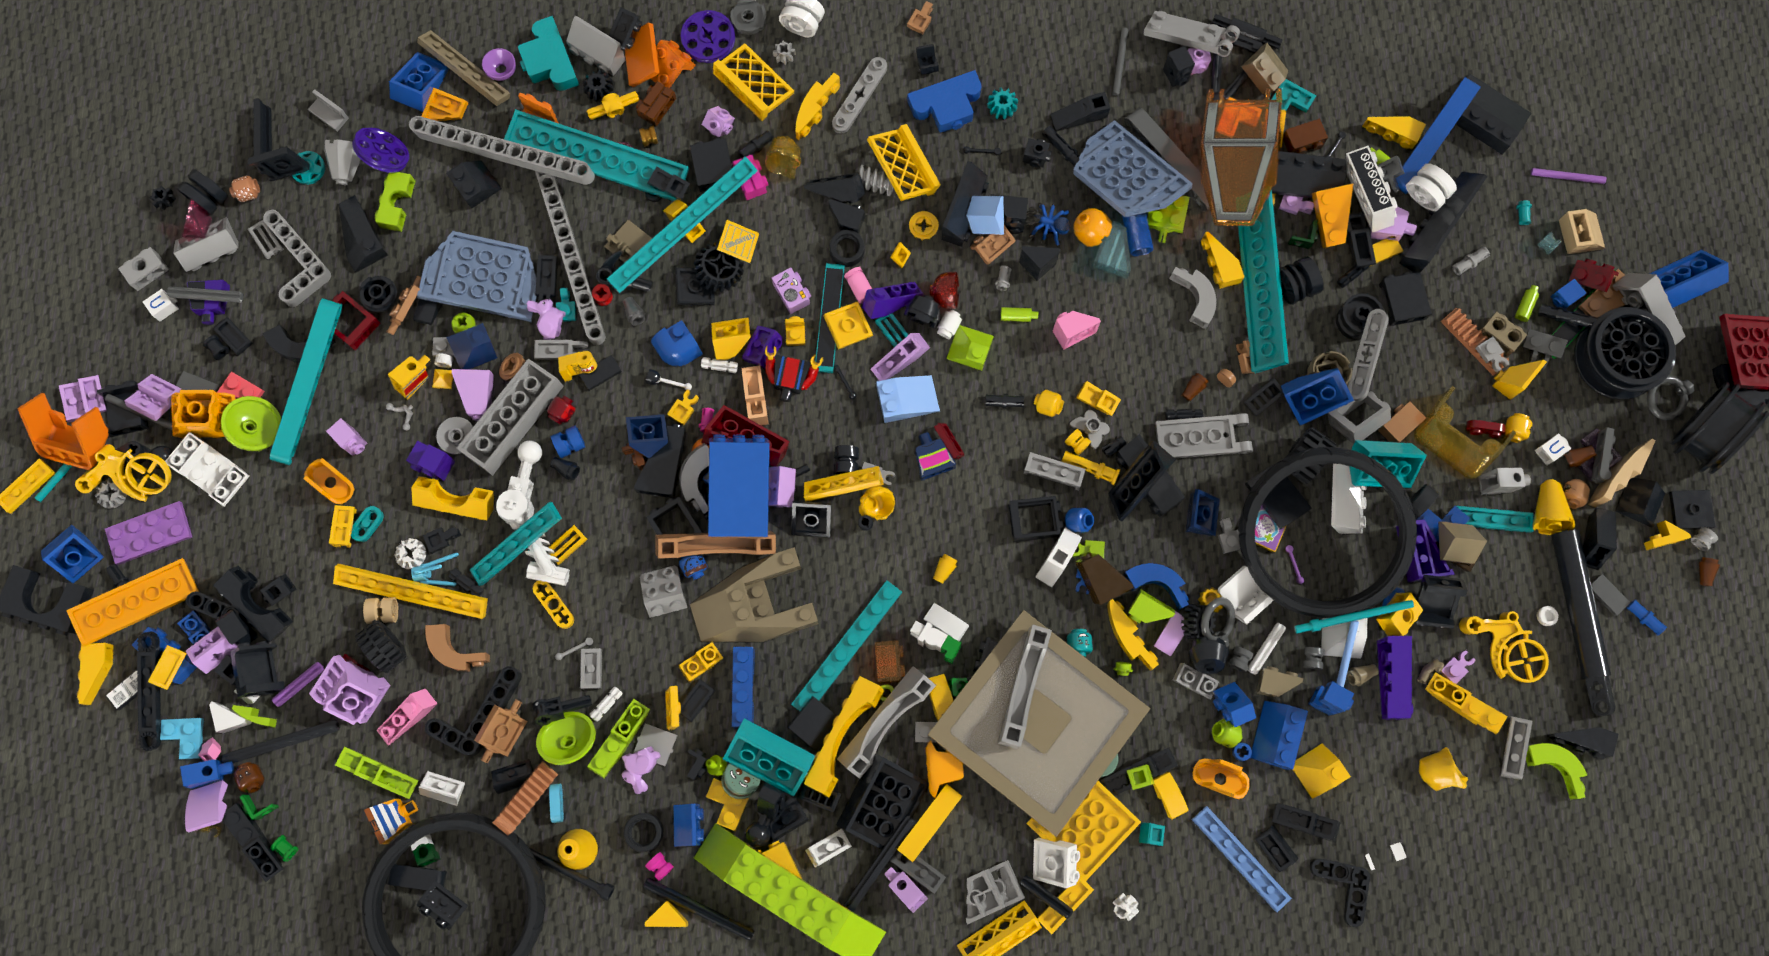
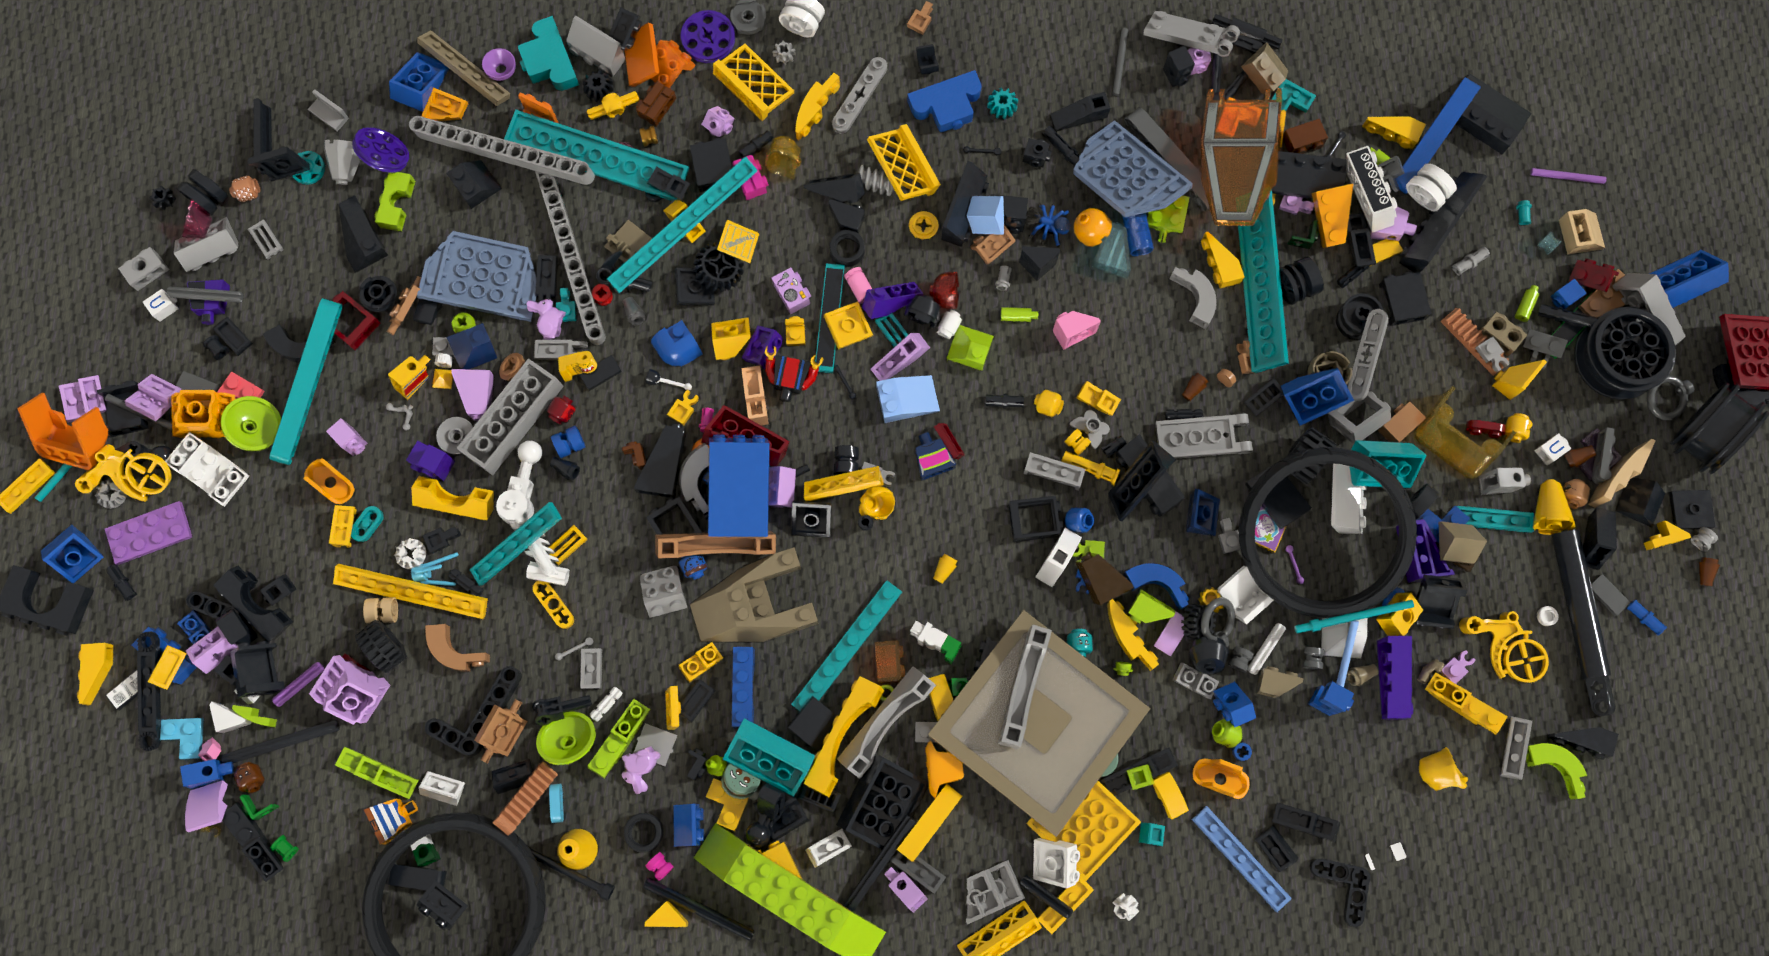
light orange plate [66,558,199,646] -> none
light grey beam [263,210,331,307] -> none
bright pink slope [377,689,437,746] -> none
dark blue slope [626,414,668,458] -> none
white axle [701,357,738,373] -> none
yellow slope [890,242,911,268] -> none
white slope [924,603,969,641] -> none
blue slope [1250,701,1308,770] -> none
yellow slope [1292,743,1351,799] -> none

